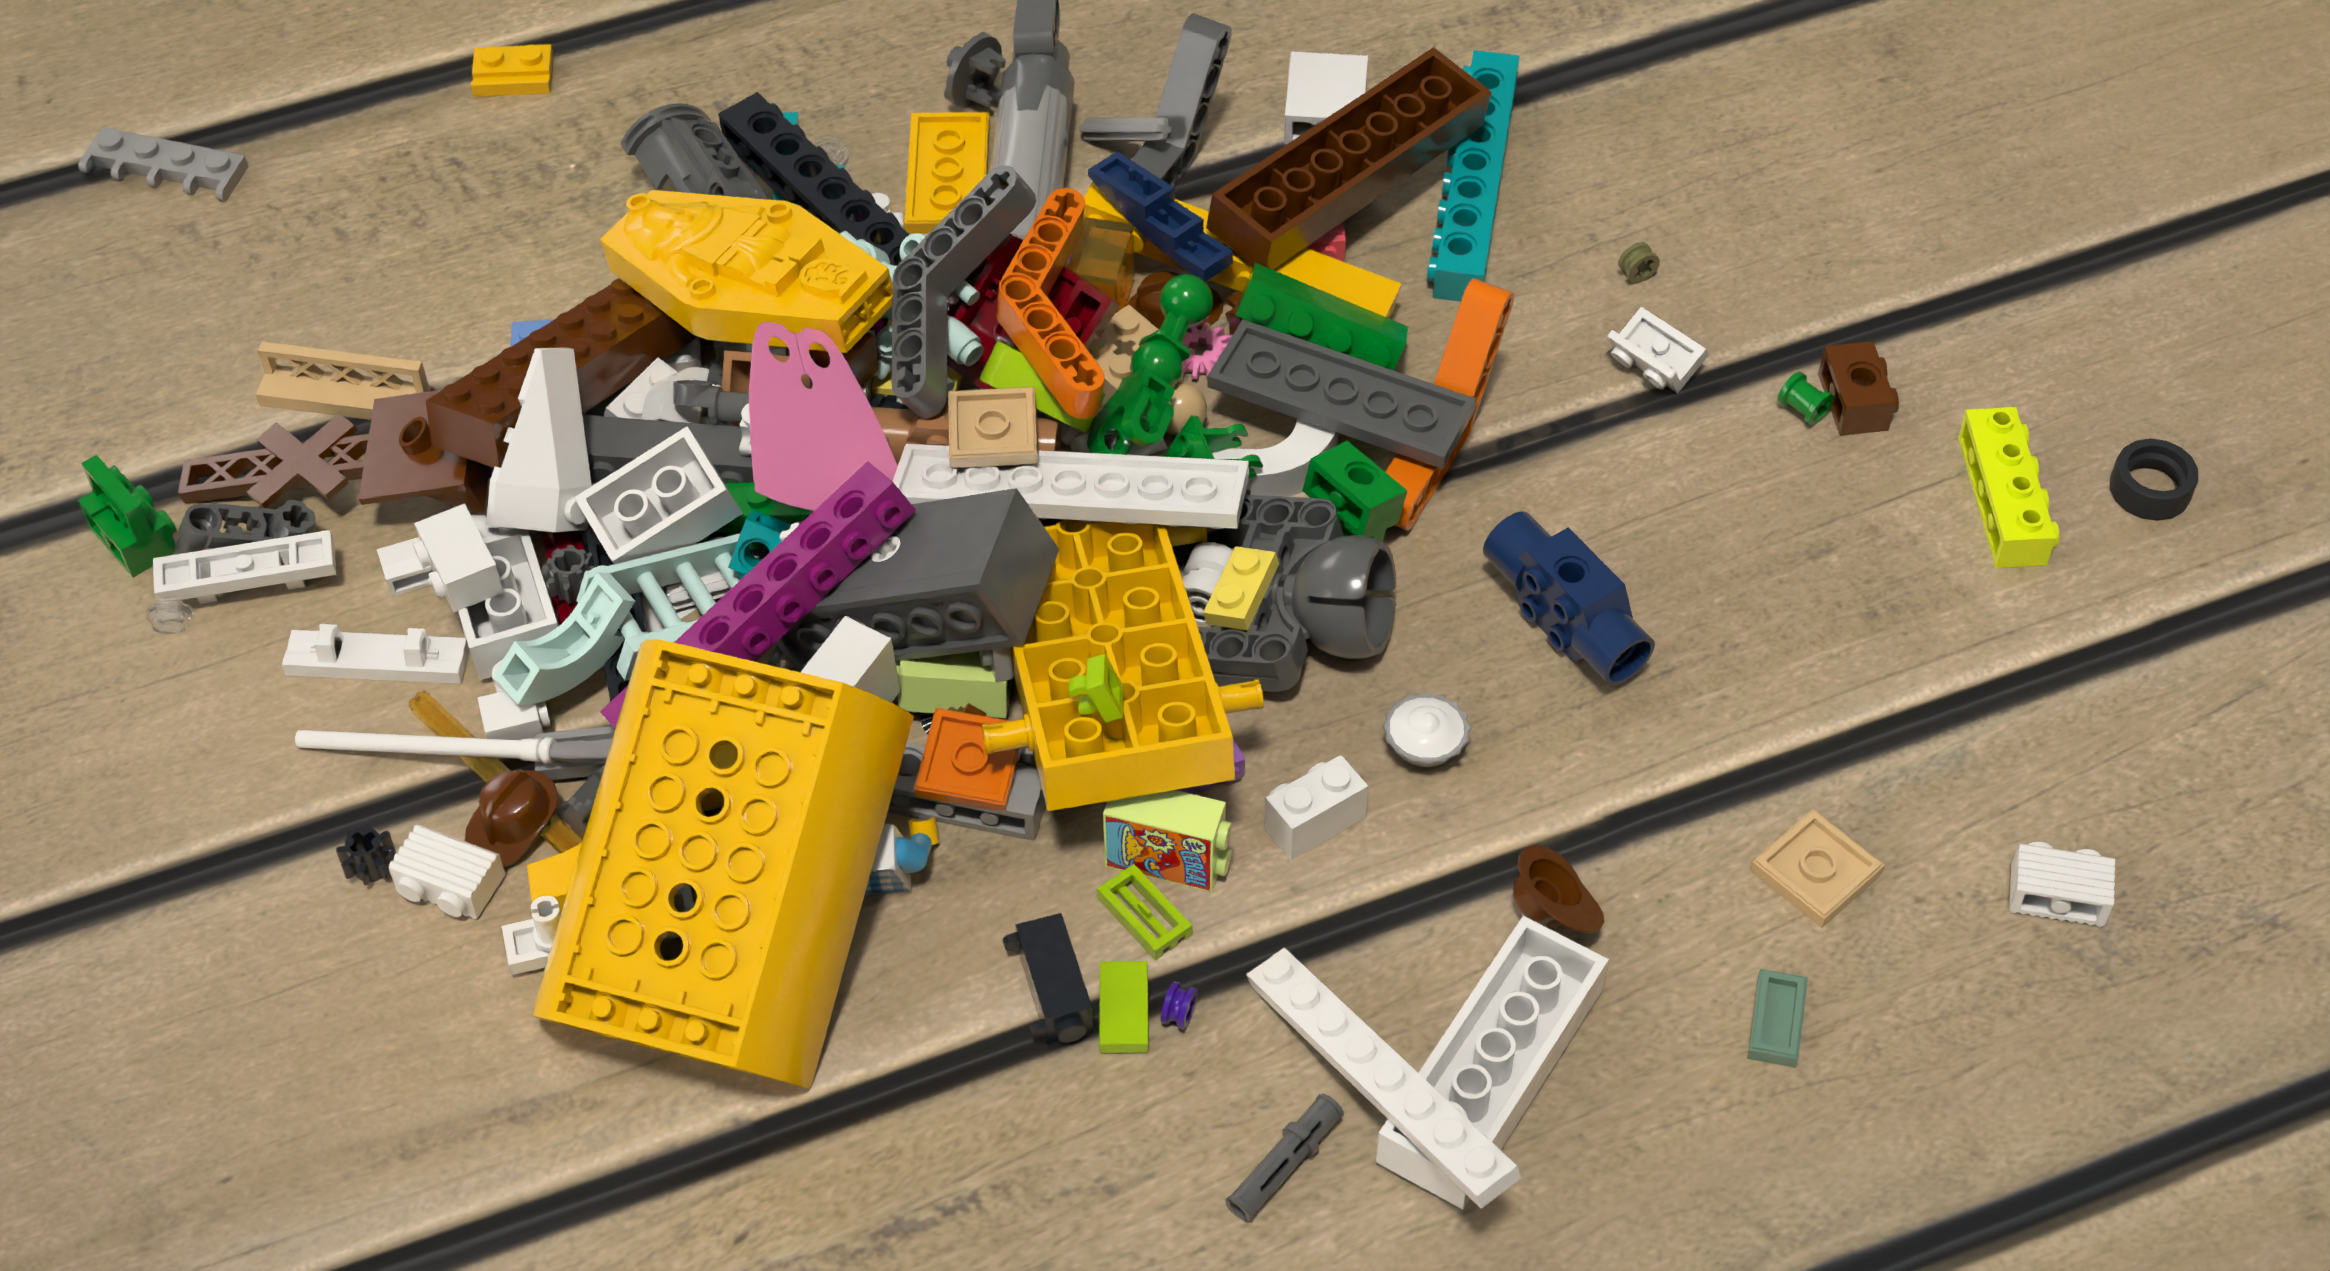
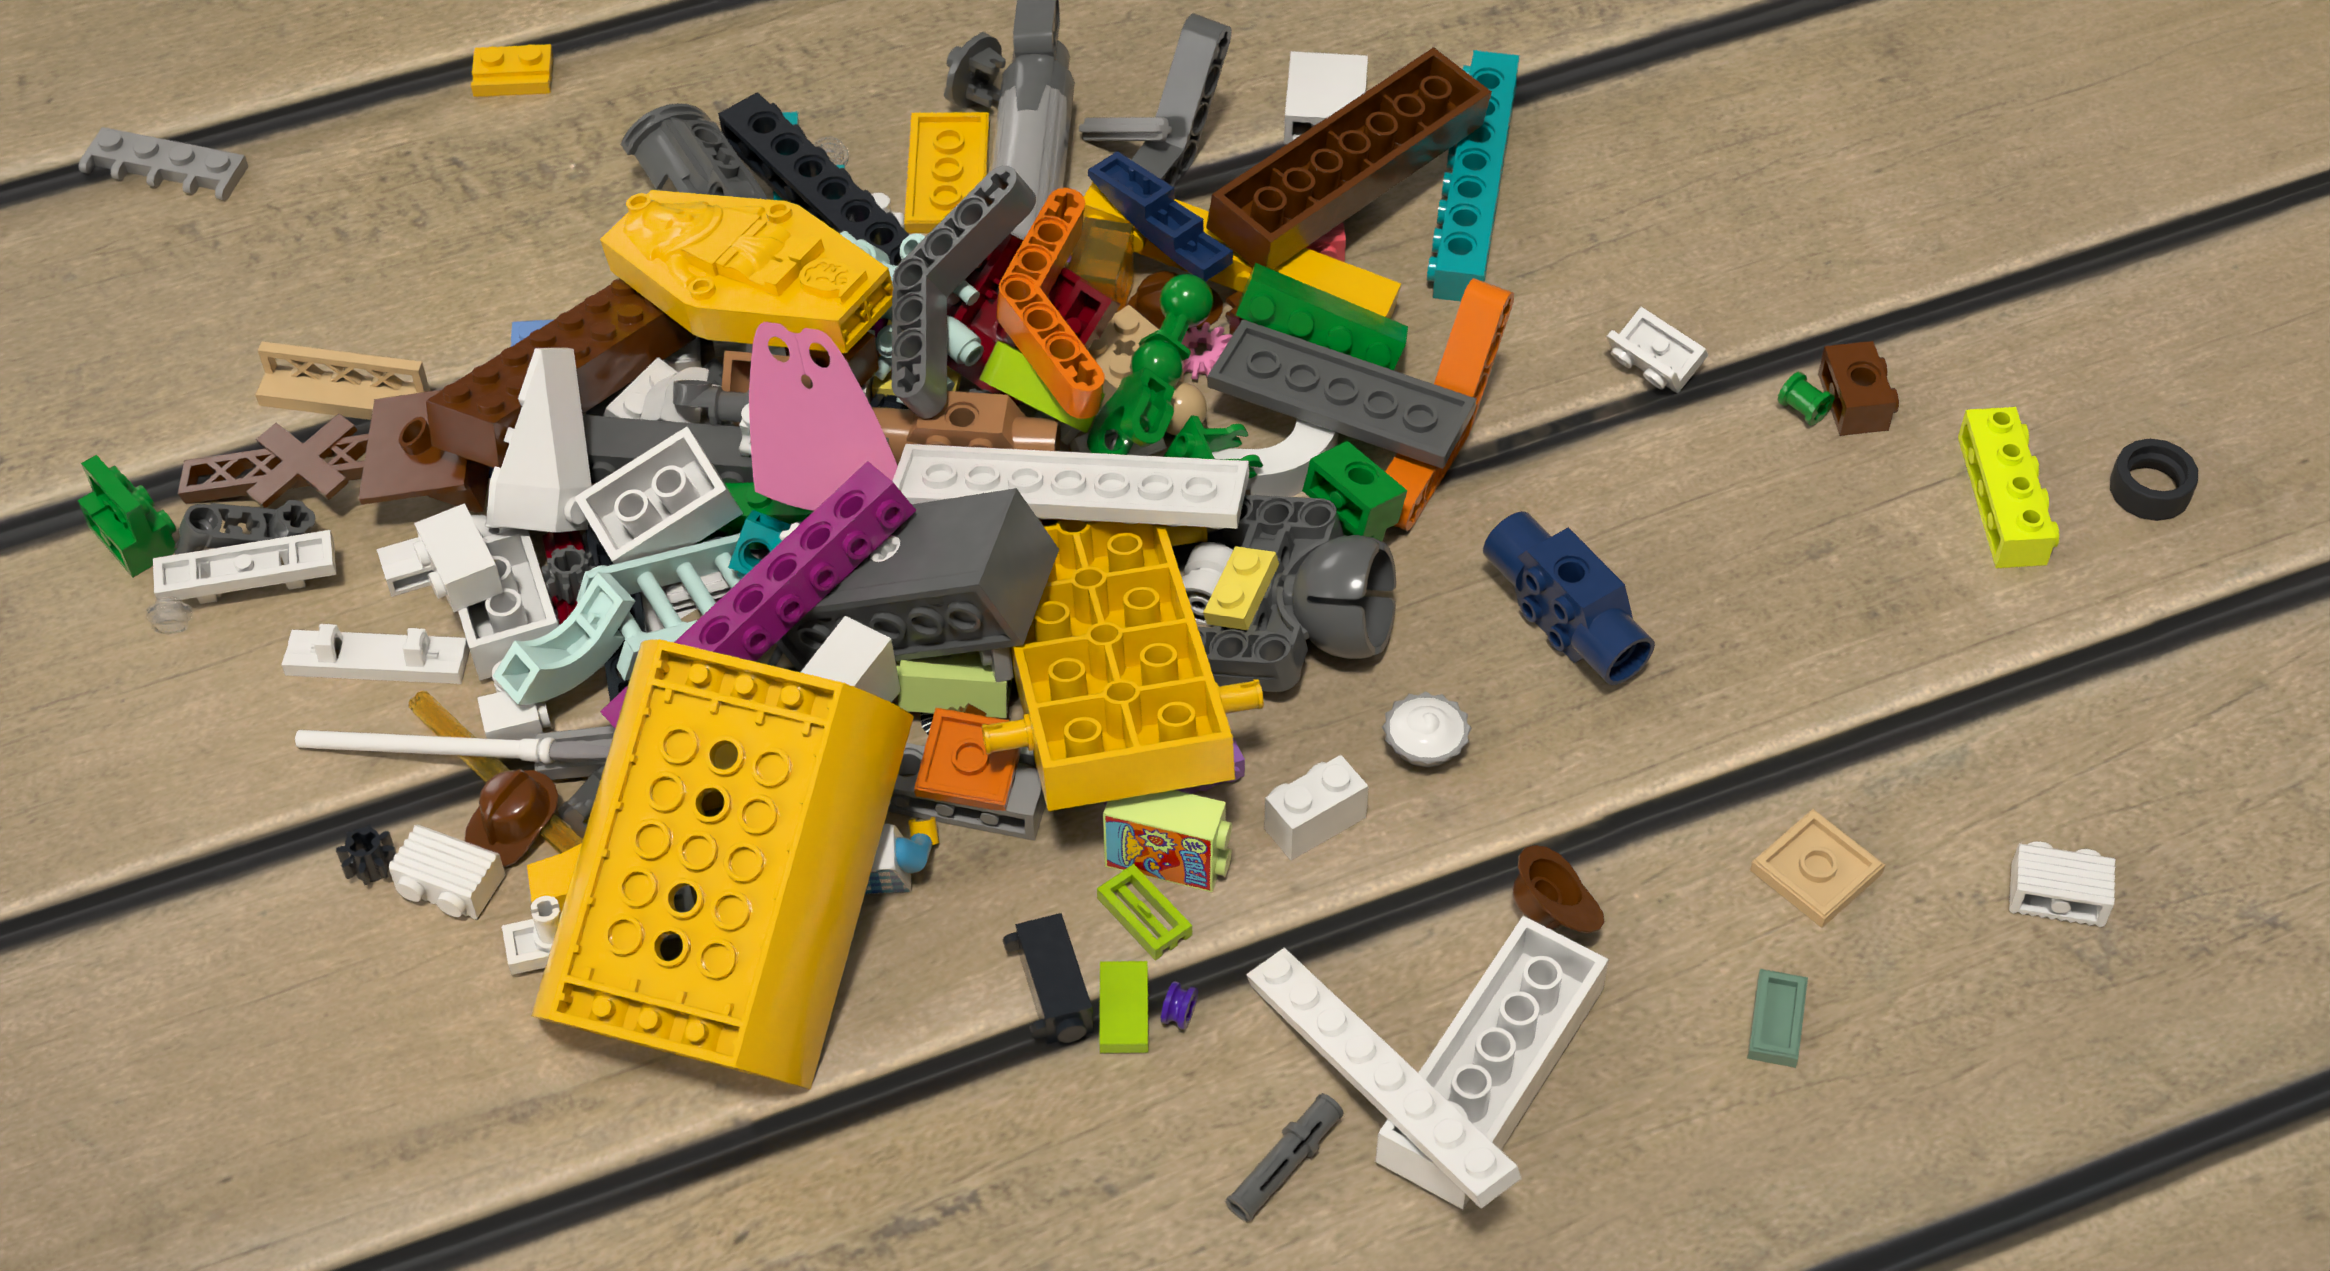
tan tile [948,387,1038,468] -> none
lime tile [1068,653,1124,723] -> none
olive bush [1618,242,1660,283] -> none

